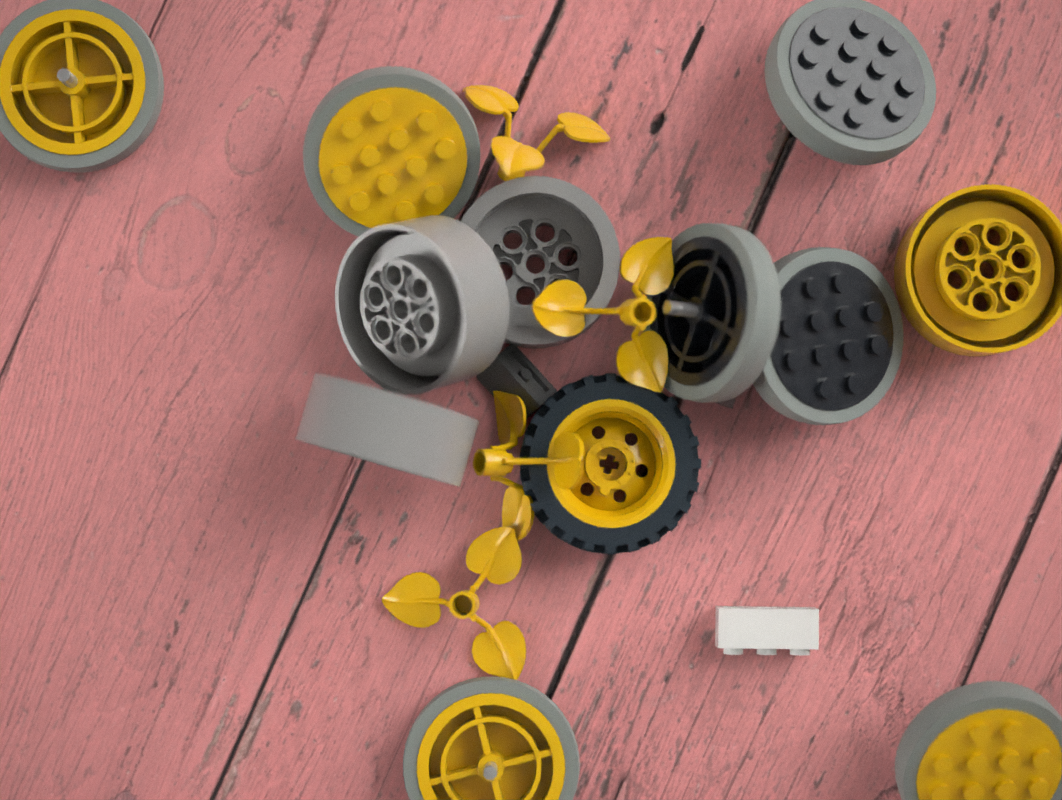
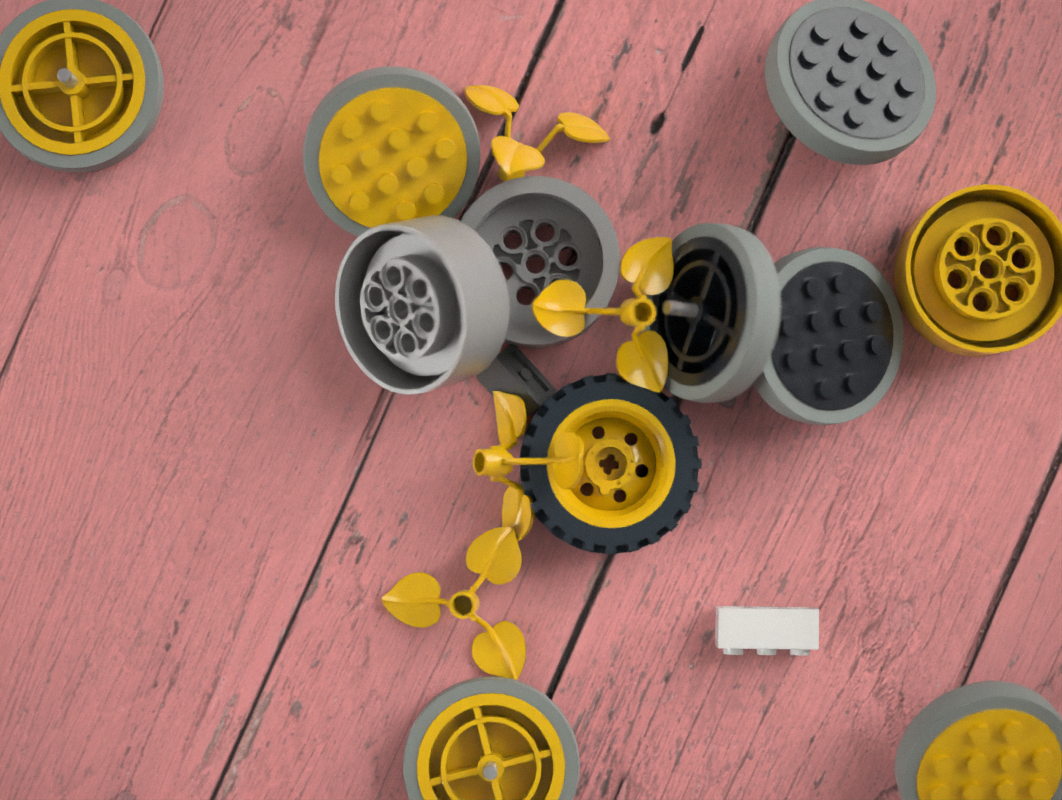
light grey wheel [296,373,479,487] -> none

